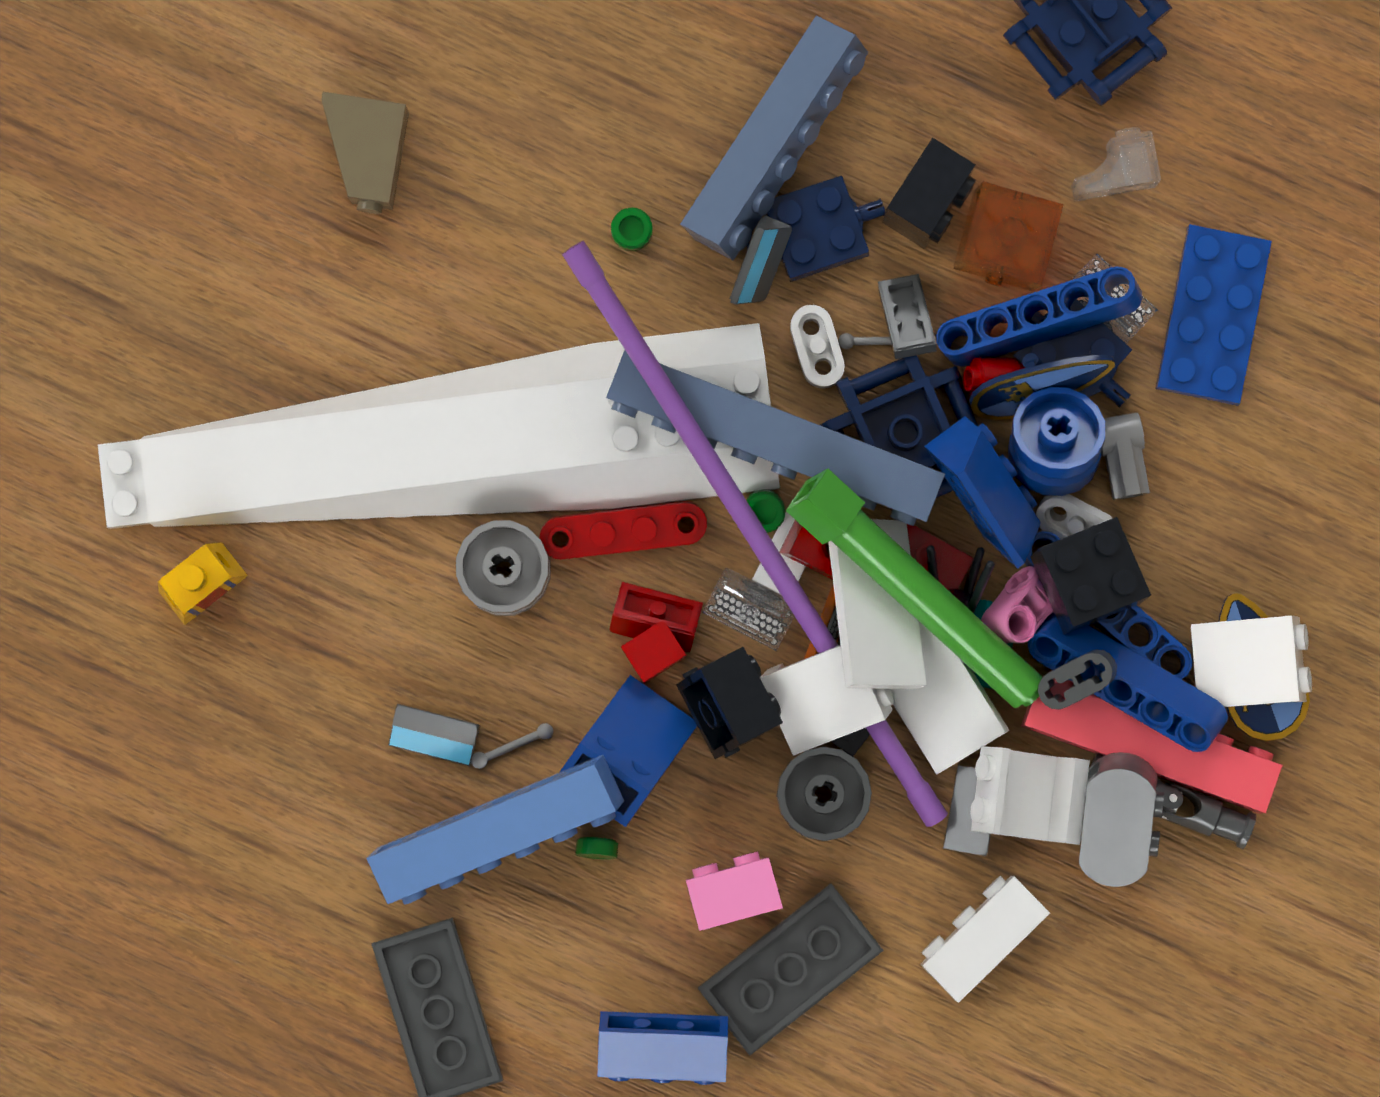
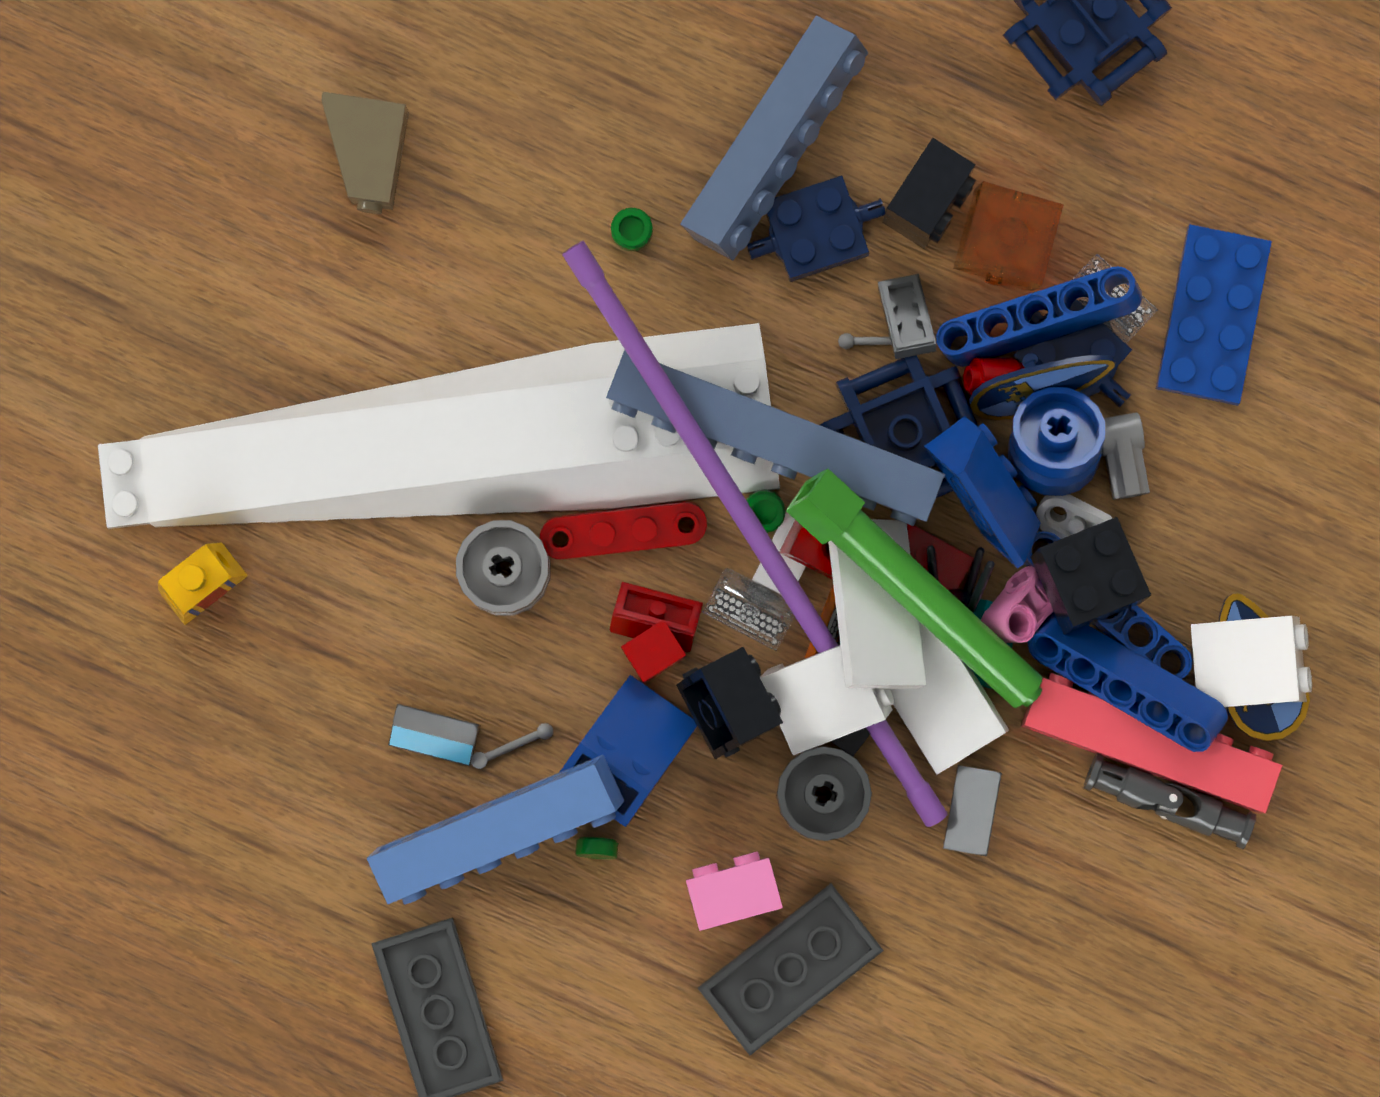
brick [597,1011,728,1085] -> none
dark grey slope [729,216,792,304] -> none
white plate [790,305,845,388] -> none
white brick [920,876,1050,1003] -> none
white panel [970,746,1090,845] -> none
dark grey beam [1038,649,1117,710] -> none
clear arch [1071,127,1161,202] -> none
brick [1079,752,1165,887] -> none

